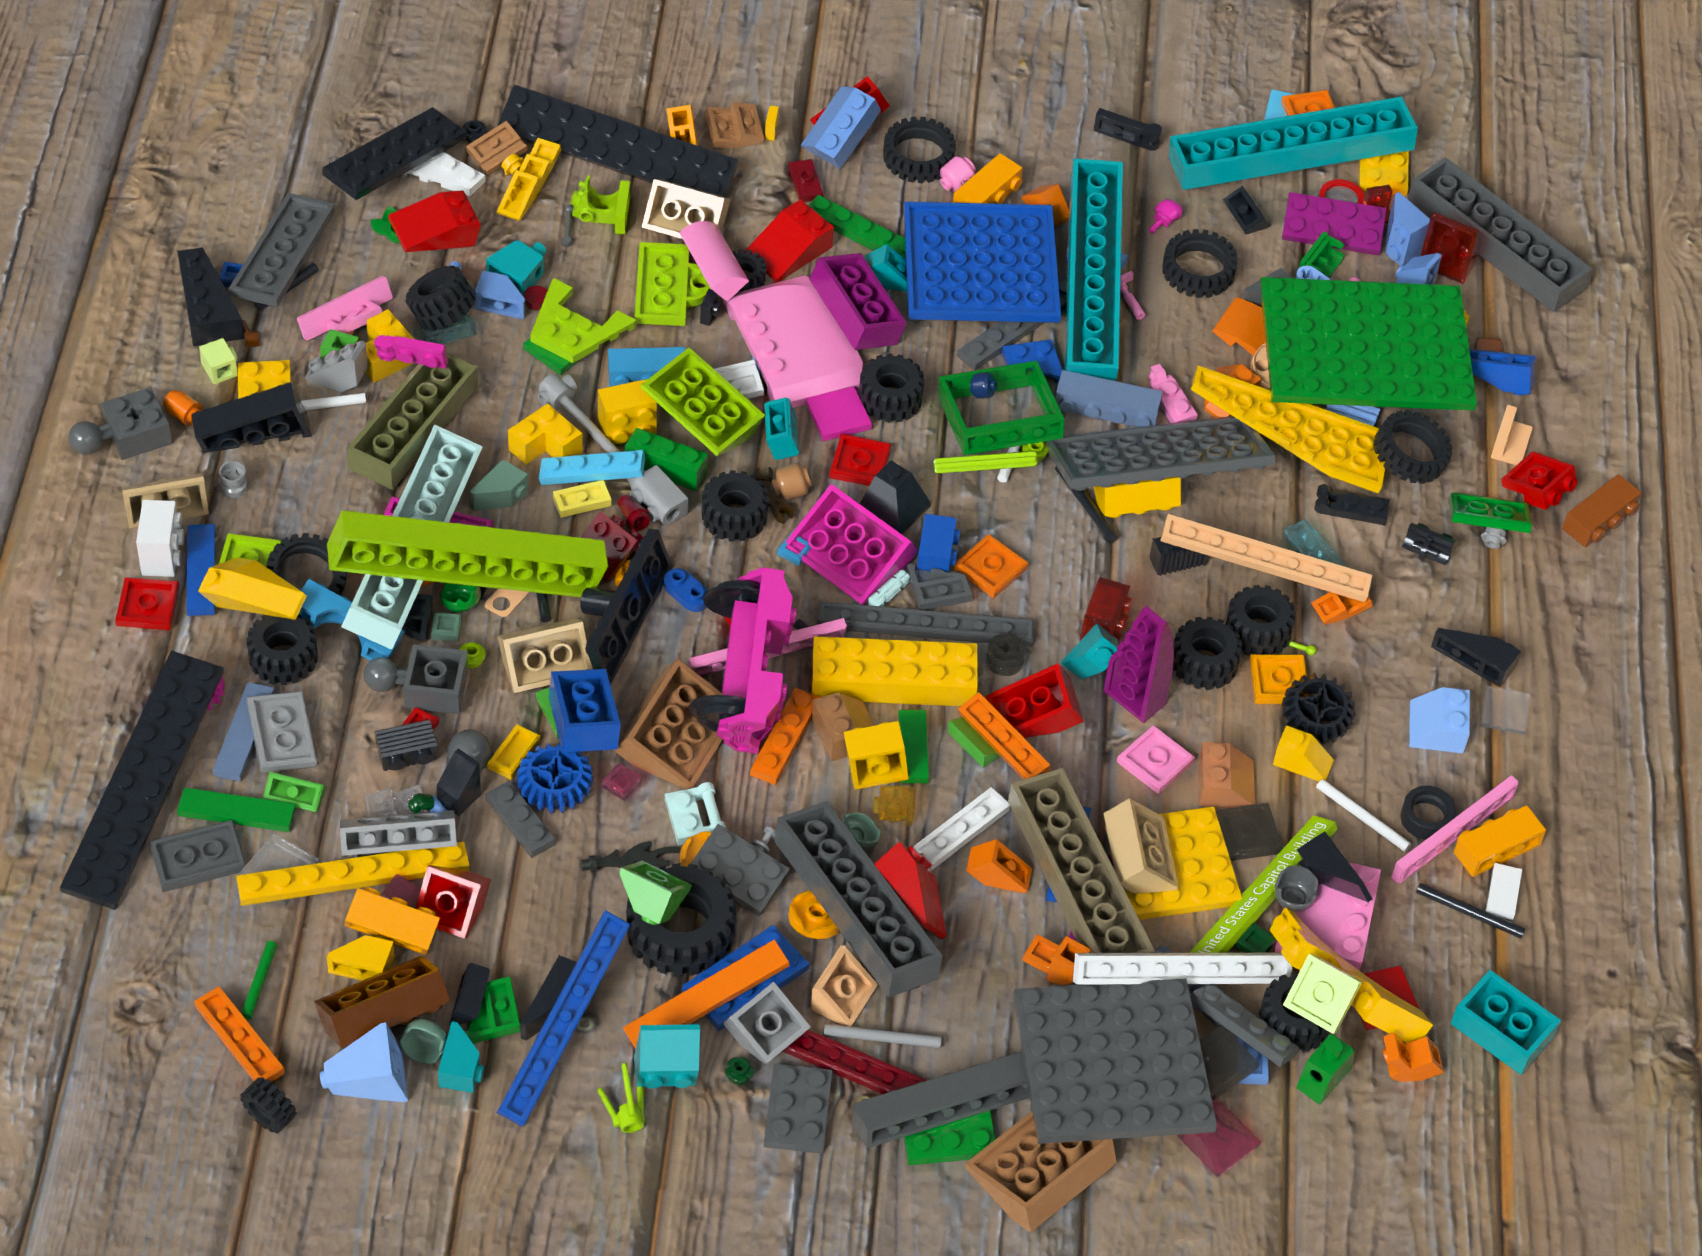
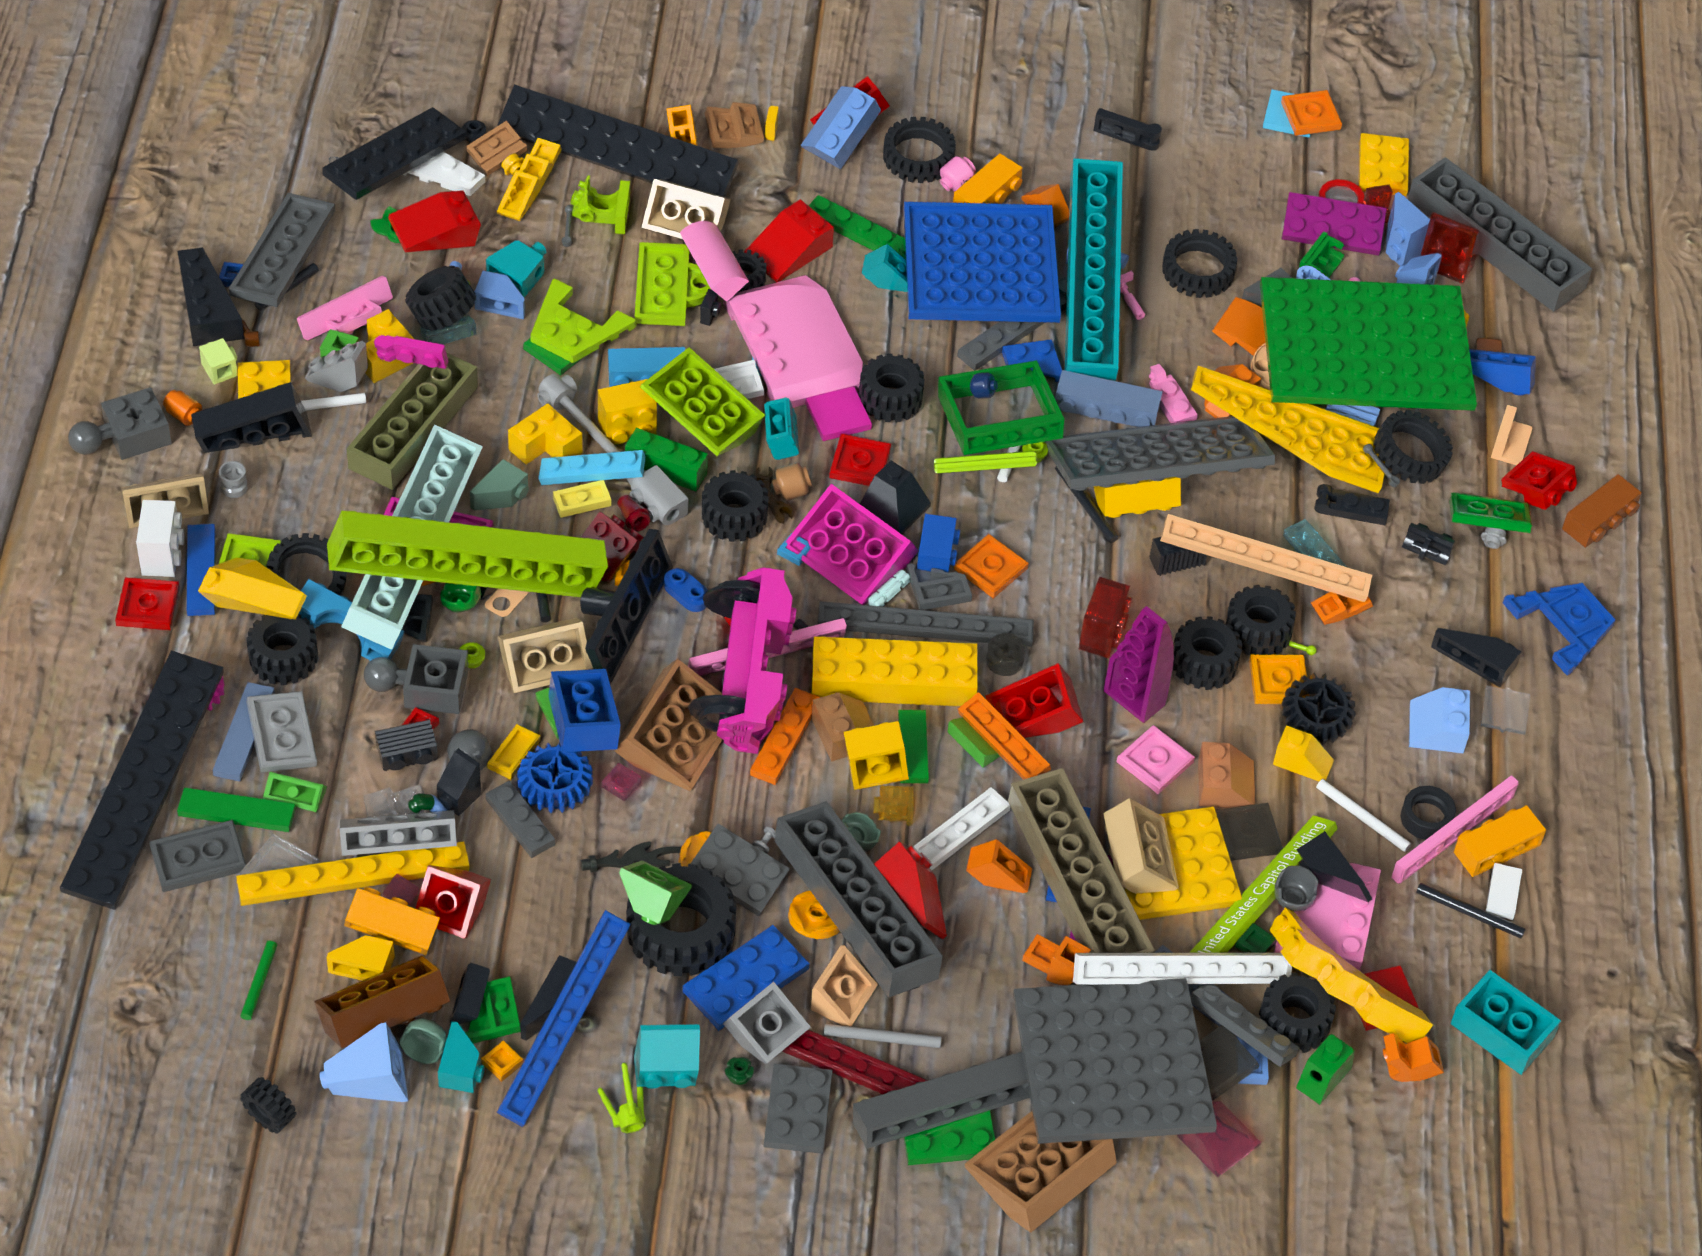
orange plate [194,986,285,1082] -> none
sand green tile [431,612,462,642] -> none
dark red tile [524,286,548,310] -> none
orange tile [623,939,790,1048] -> none
light aqua plate [665,782,726,845] -> none
dark red plate [788,159,823,202] -> none
magenta brick [809,253,907,350] -> none
teal slope [1061,623,1119,680] -> none
dark pink piece [1149,199,1183,234] -> none
teal brick [1169,96,1418,190] -> none
black slope [1222,185,1270,235] -> none
yellowish green plate [1283,953,1363,1034] -> none
none -> light orange tile [481,1040,523,1082]
none -> dark grey hinge [1363,444,1400,487]
none -> blue wing [1503,583,1616,676]

